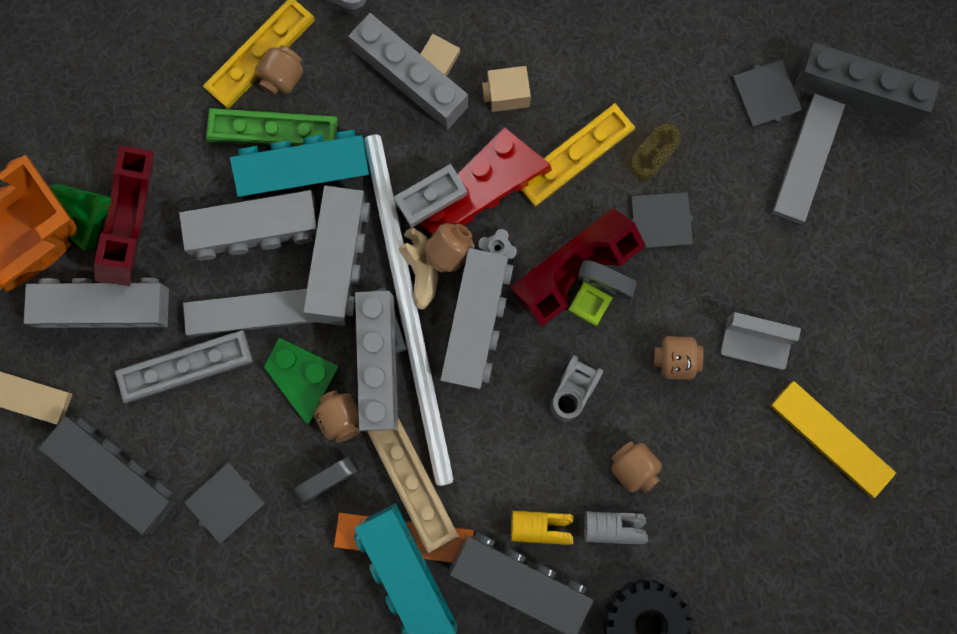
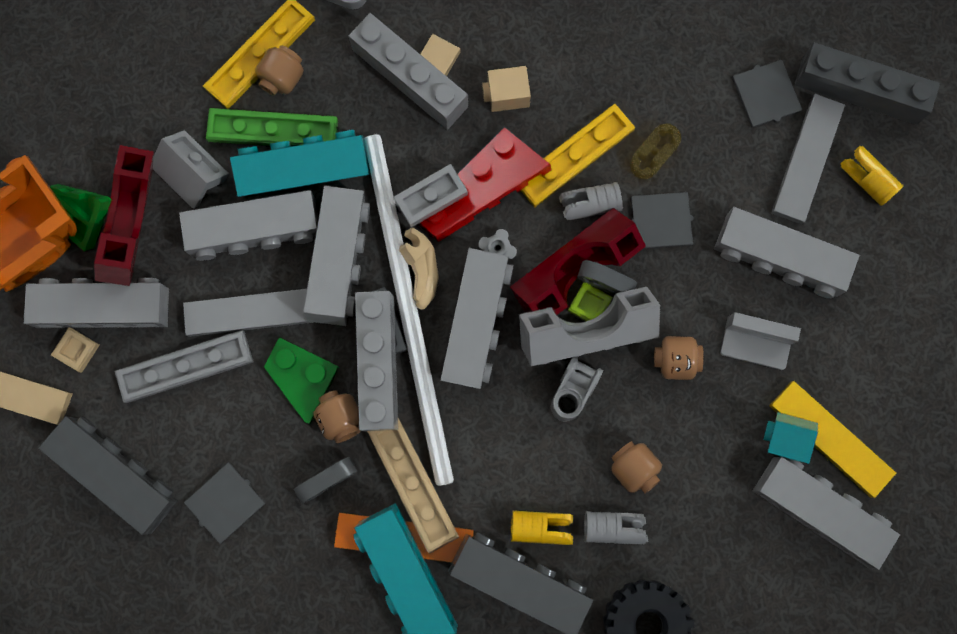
medium nougat head [425,223,475,273] -> none
none -> tan tile [51,327,100,373]
none -> light grey panel [153,130,229,208]
none -> light grey arch [519,287,660,366]
none -> light grey hinge [559,182,623,220]
none -> light grey brick [714,207,860,299]
none -> light grey brick [753,457,900,570]
none -> teal brick [763,412,818,464]
none -> yellow hinge [840,146,903,206]

